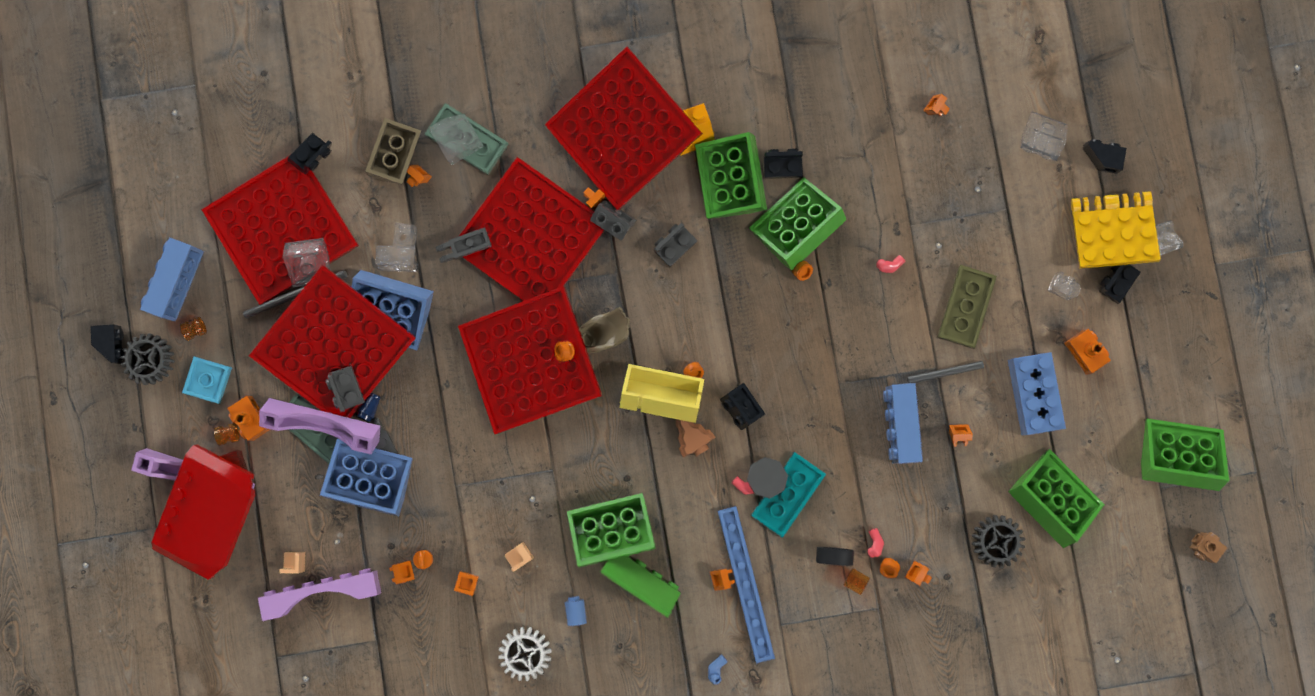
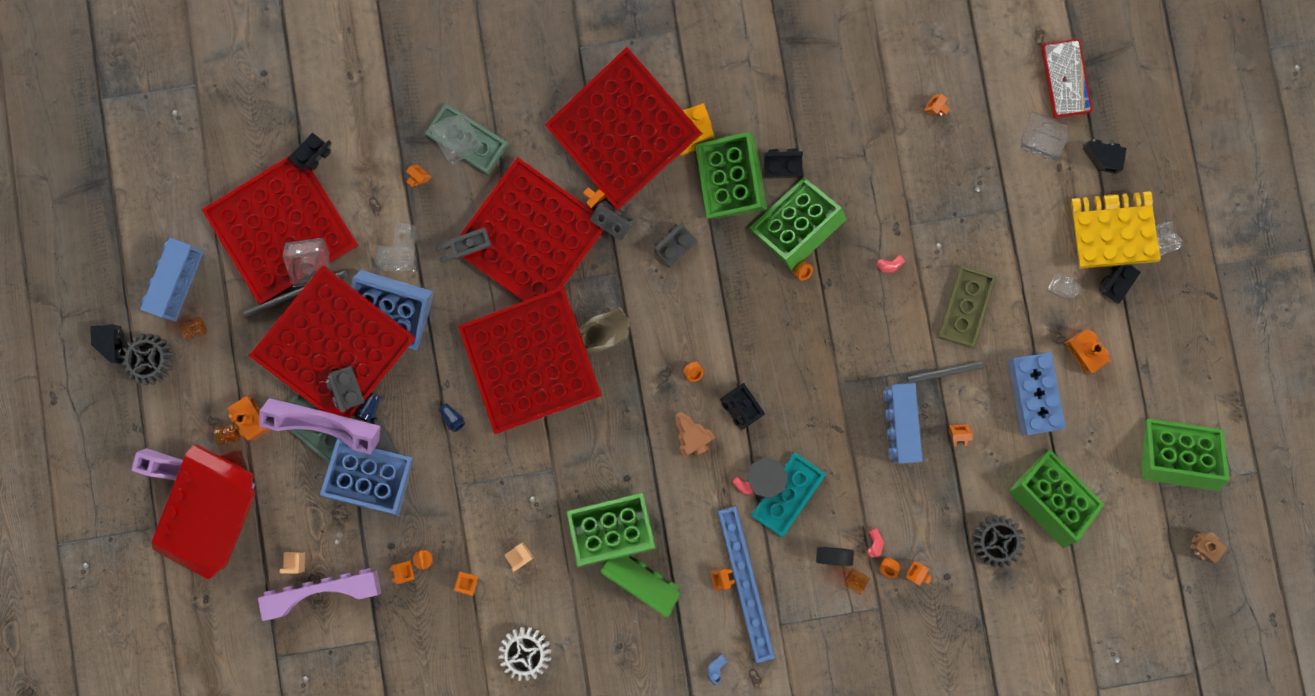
medium azure tile [182,356,232,404] -> none
dark tan slope [365,118,421,185] -> none
orange tile [555,341,575,362] -> none
medium blue brick [565,596,587,626] -> none
light yellow piece [619,364,704,423] -> none
none -> dark blue cone [439,403,466,432]
none -> tile [1041,39,1093,119]

